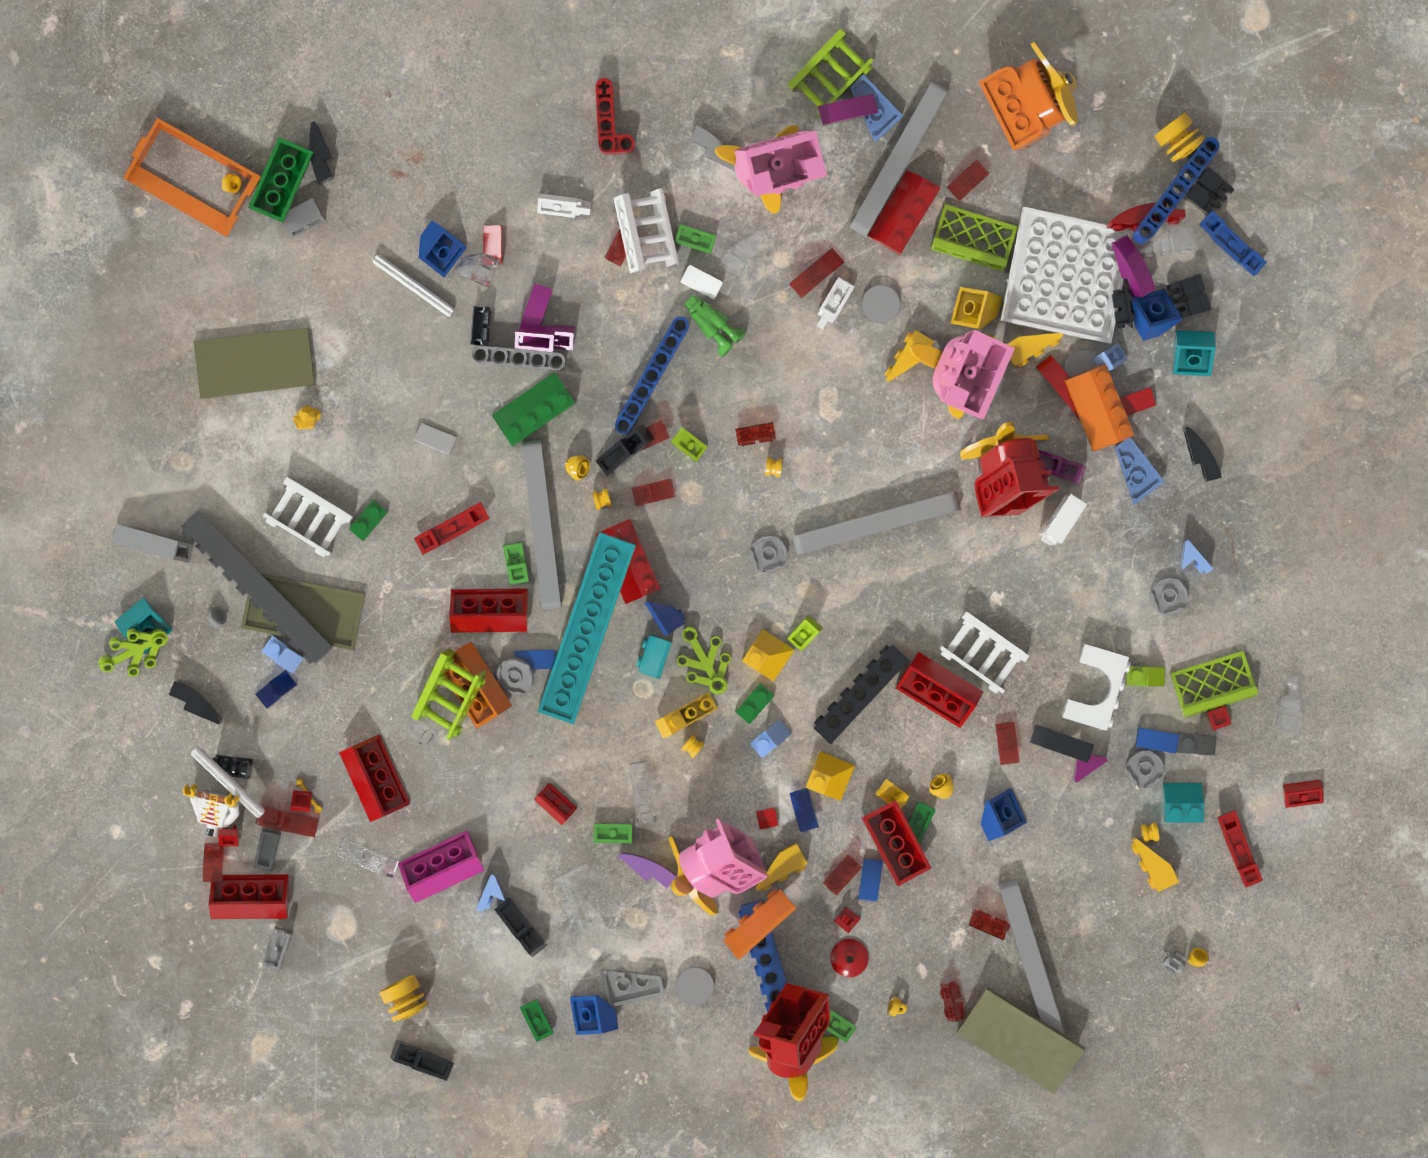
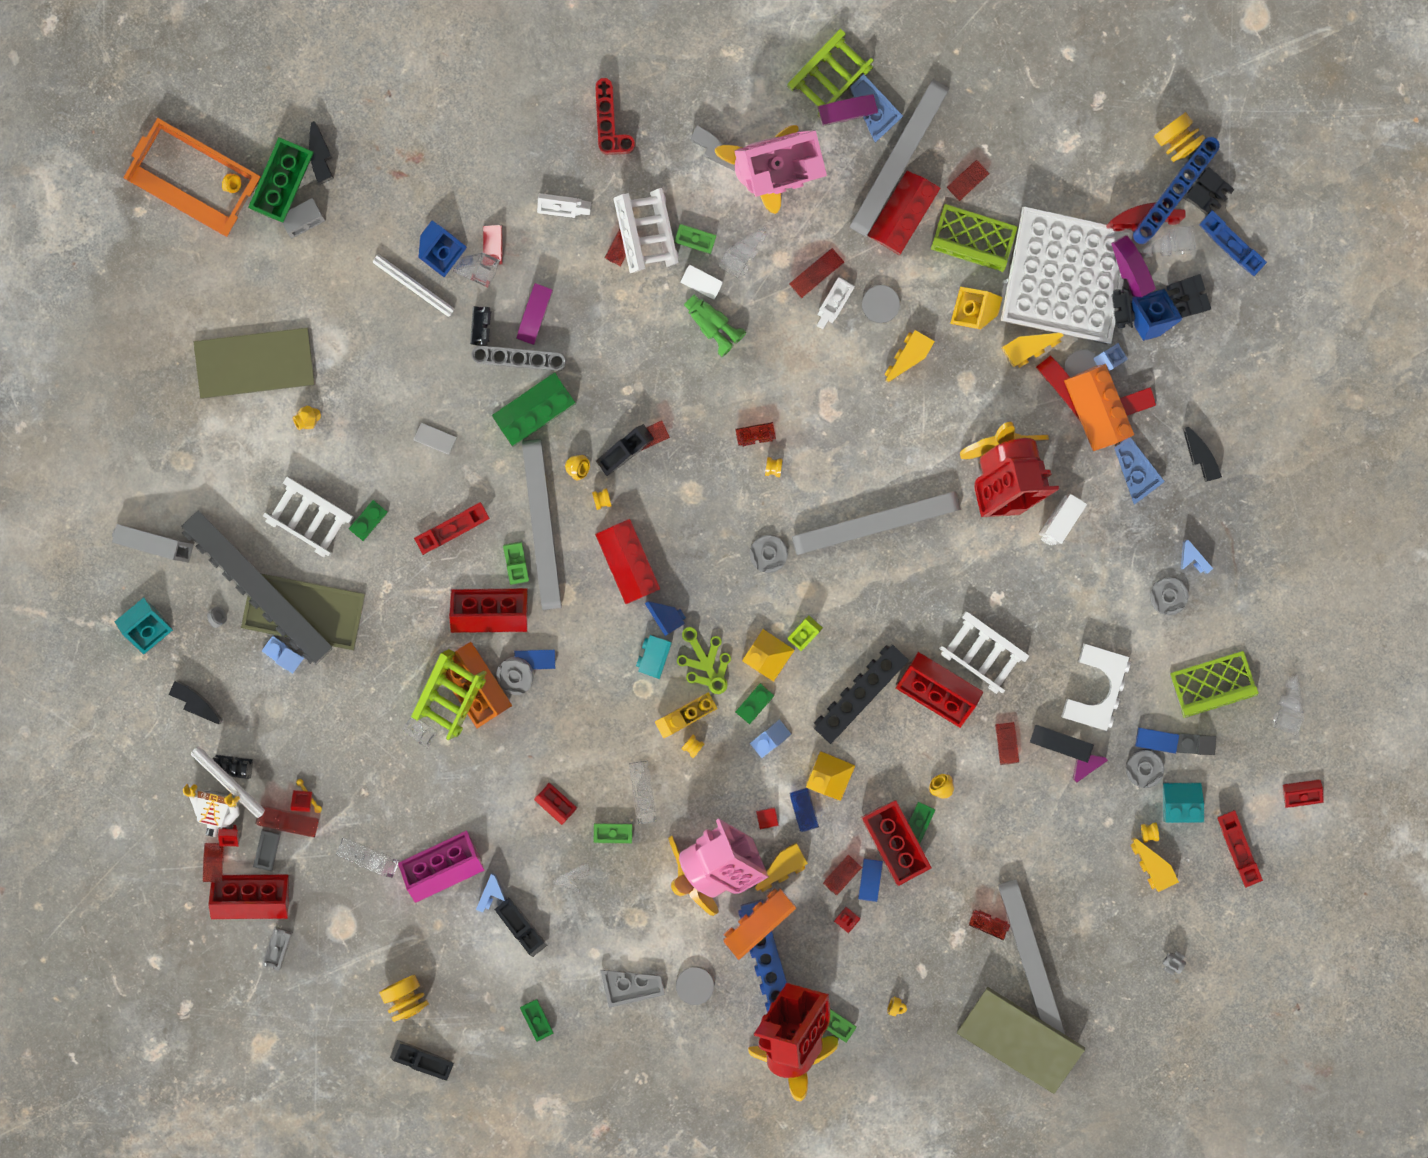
lime plant [98,628,168,677] -> none
clear blue slope [255,670,297,709] -> none
red slope [339,734,410,822] -> none
magenta slope [515,325,575,352] -> none
teal plate [538,532,636,725] -> none
blue slope [570,995,619,1035] -> none
blue beam [615,316,689,435] -> none
medium lavender slope [618,852,677,889] -> none
clear red slope [632,479,676,506] -> none
lime slope [670,427,707,462] -> none
red dish [830,939,869,977] -> none
yellow bracket [875,779,909,809] -> none
bright pink brick [909,330,1015,420] -> none
clear red hinge [940,981,965,1022] -> none
orange brick [979,42,1078,151] -> none
blue slope [981,788,1027,841] -> none
magenta slope [1038,449,1086,485] -> none
lime slope [1126,666,1165,686] -> none
teal slope [1173,330,1216,376] -> none
yellow tile [1188,948,1209,967] -> none
red tile [1207,706,1231,730] -> none

